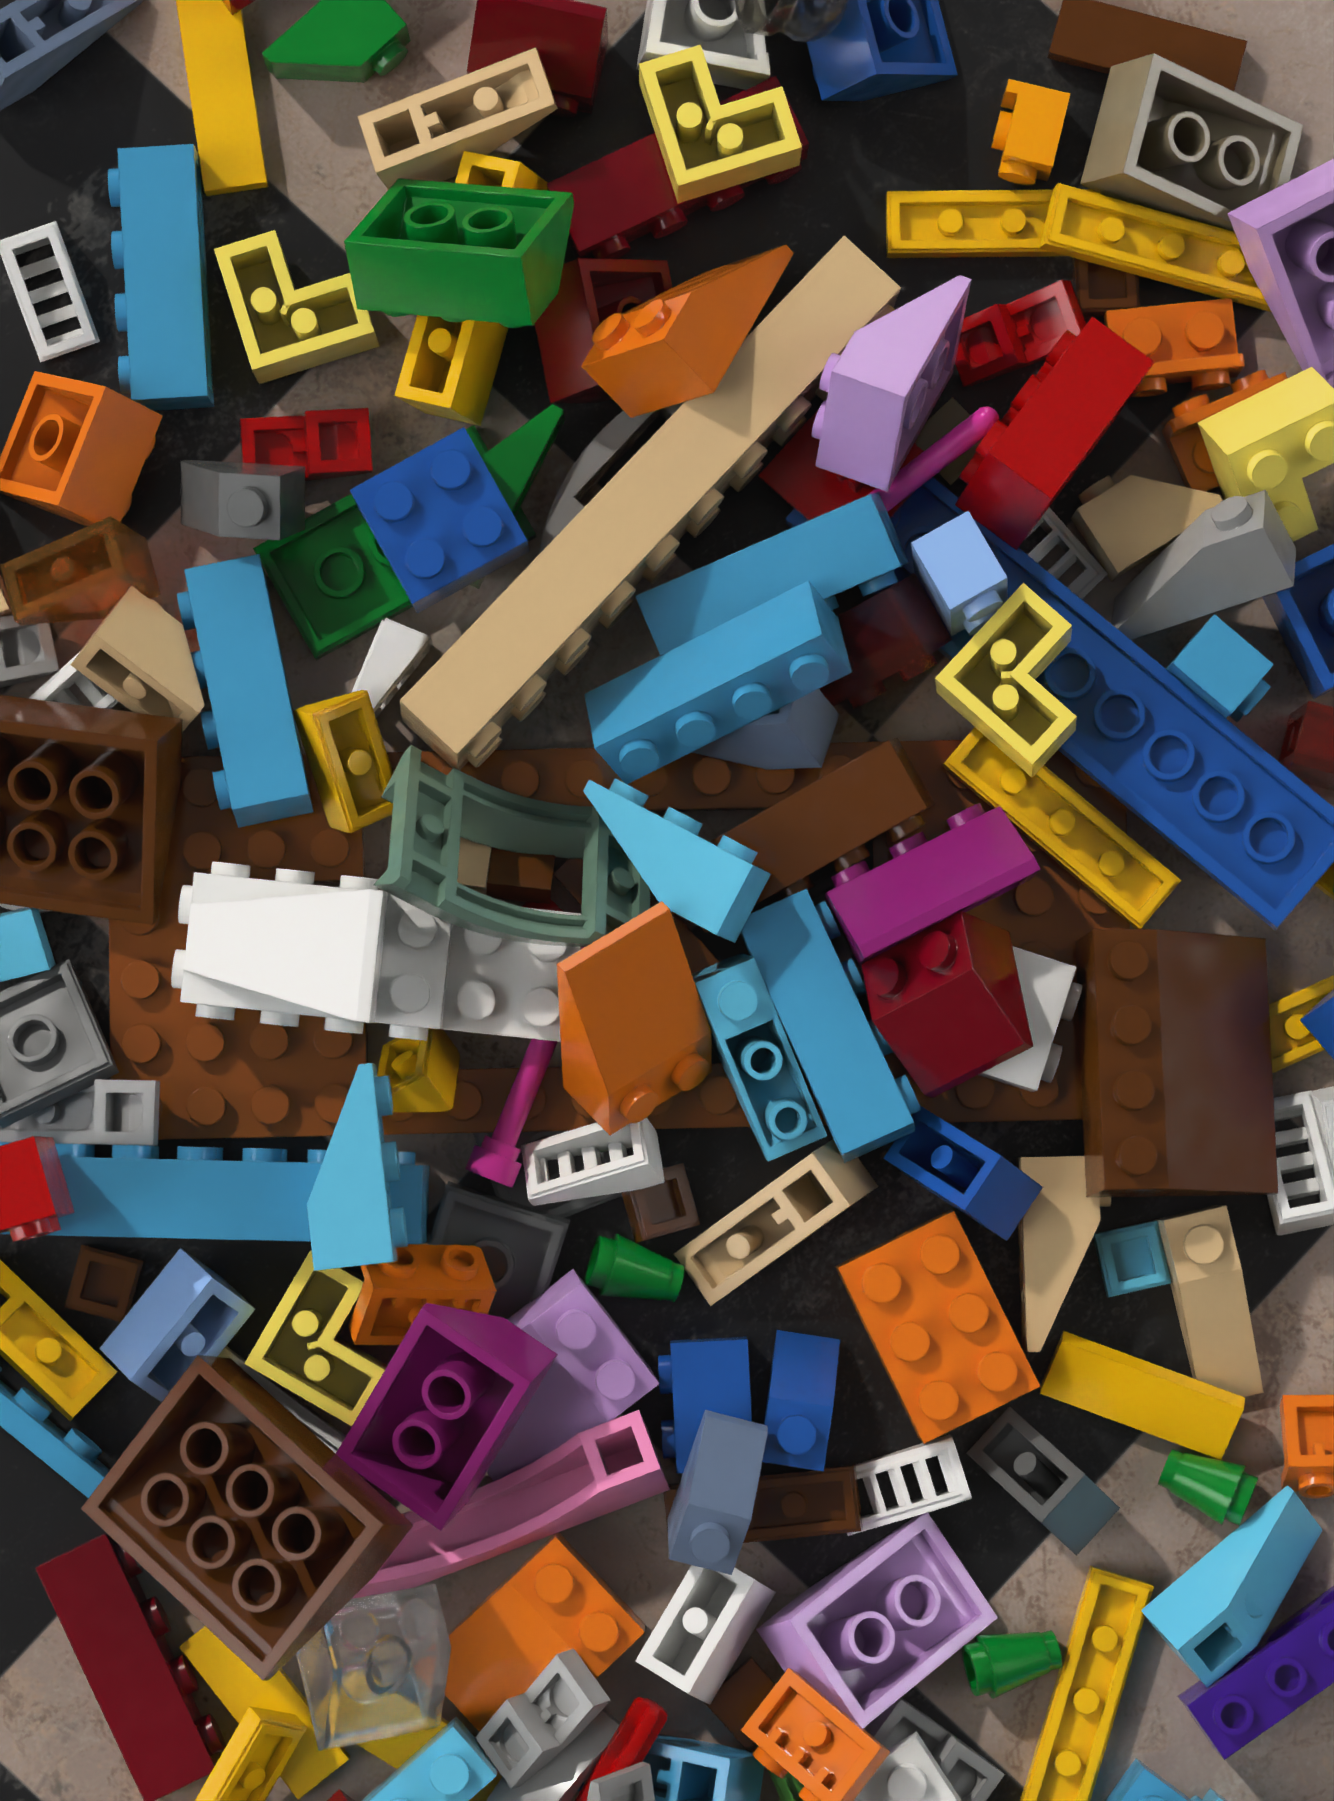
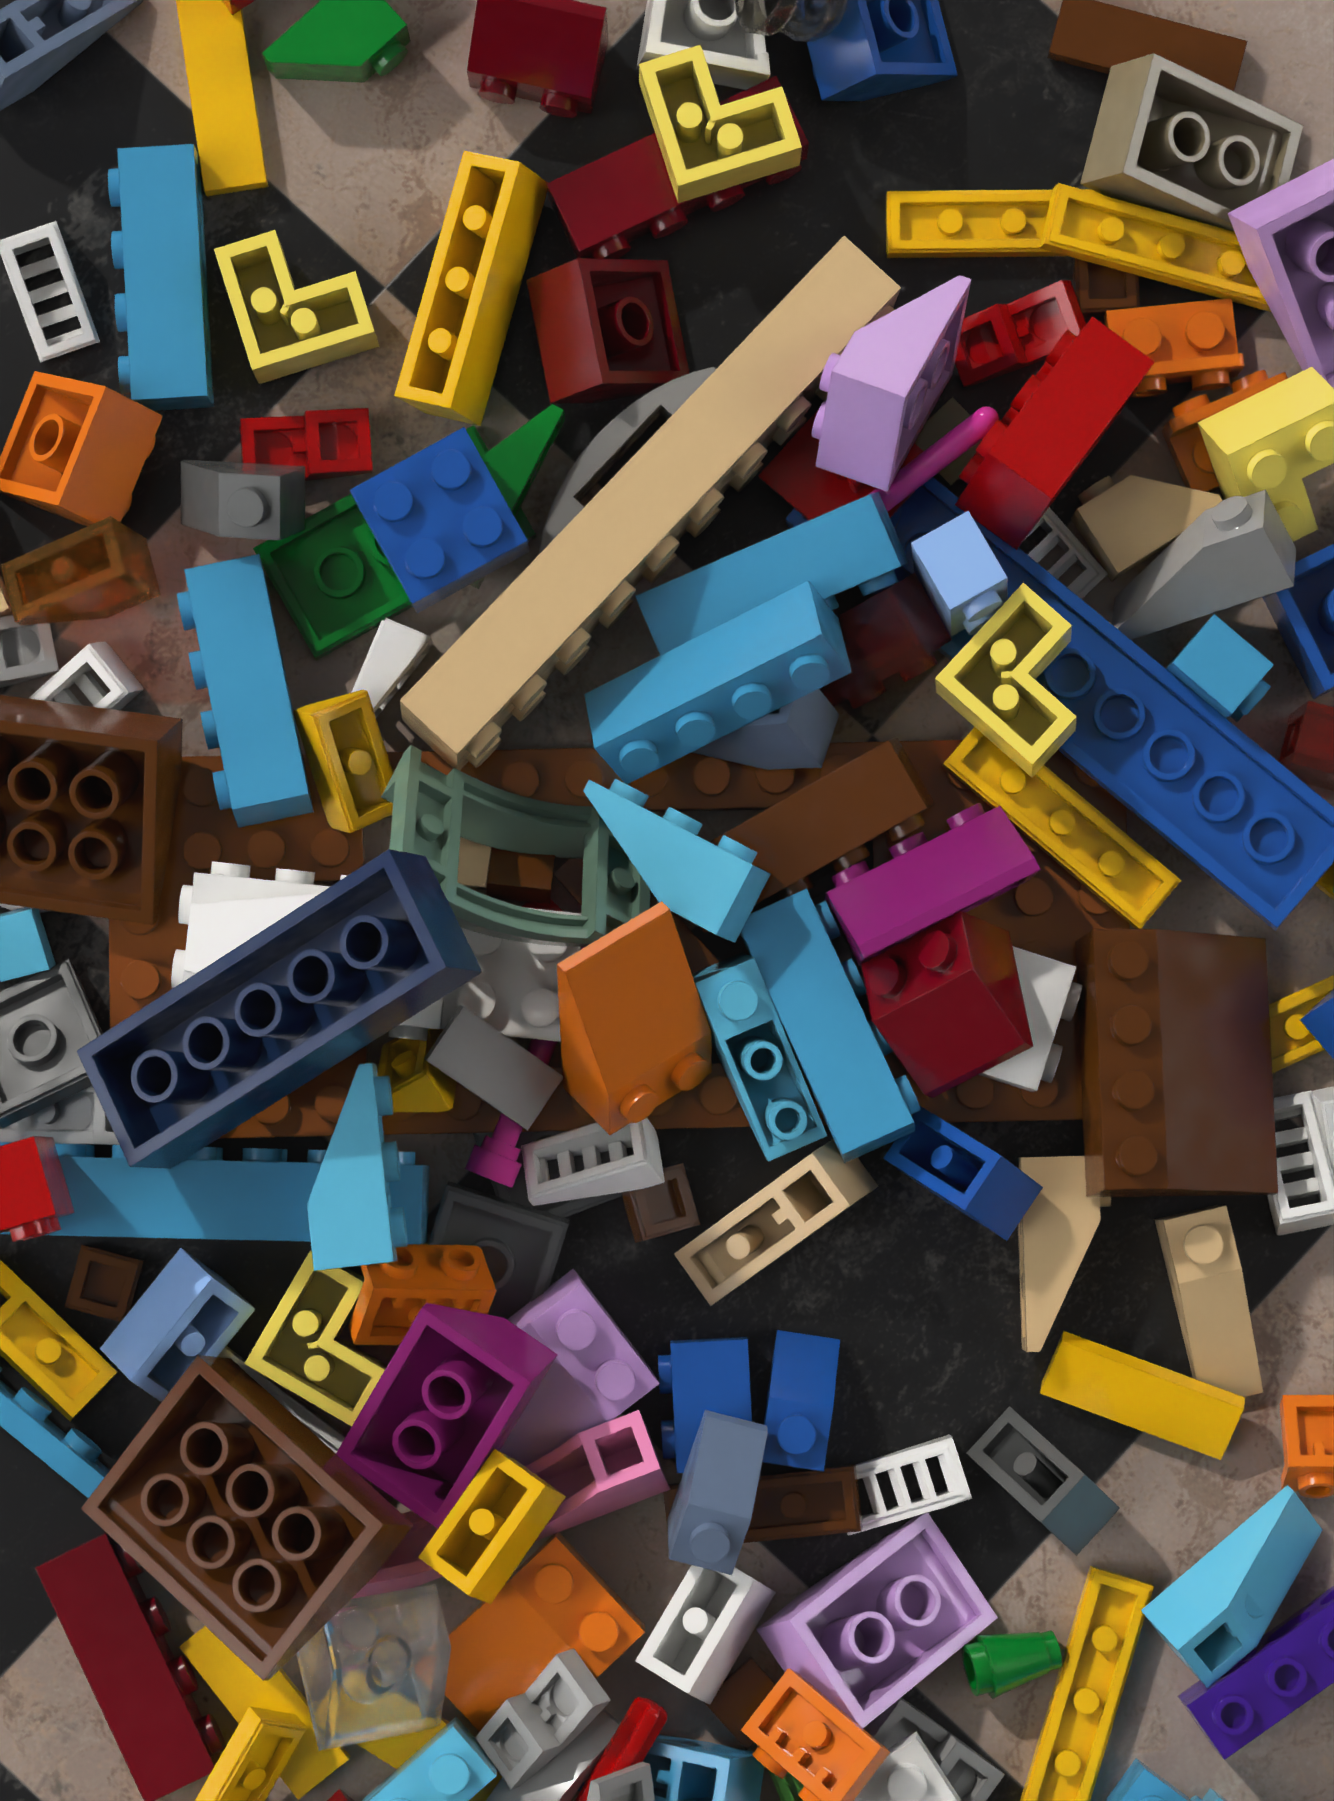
tan slope [70,585,205,732] -> none
green slope [344,178,574,328] -> none
tan slope [357,48,558,190] -> none
orange slope [581,245,794,418] -> none
green cone [585,1233,684,1302] -> none
orange brick [835,1210,1041,1444] -> none
light orange brick [991,79,1070,185] -> none
medium azure tile [1093,1220,1171,1297] -> none
green cone [1158,1449,1259,1526] -> none
none -> dark blue brick [77,849,482,1169]
none -> yellow brick [418,1449,566,1604]
none -> light grey slope [424,1005,564,1131]

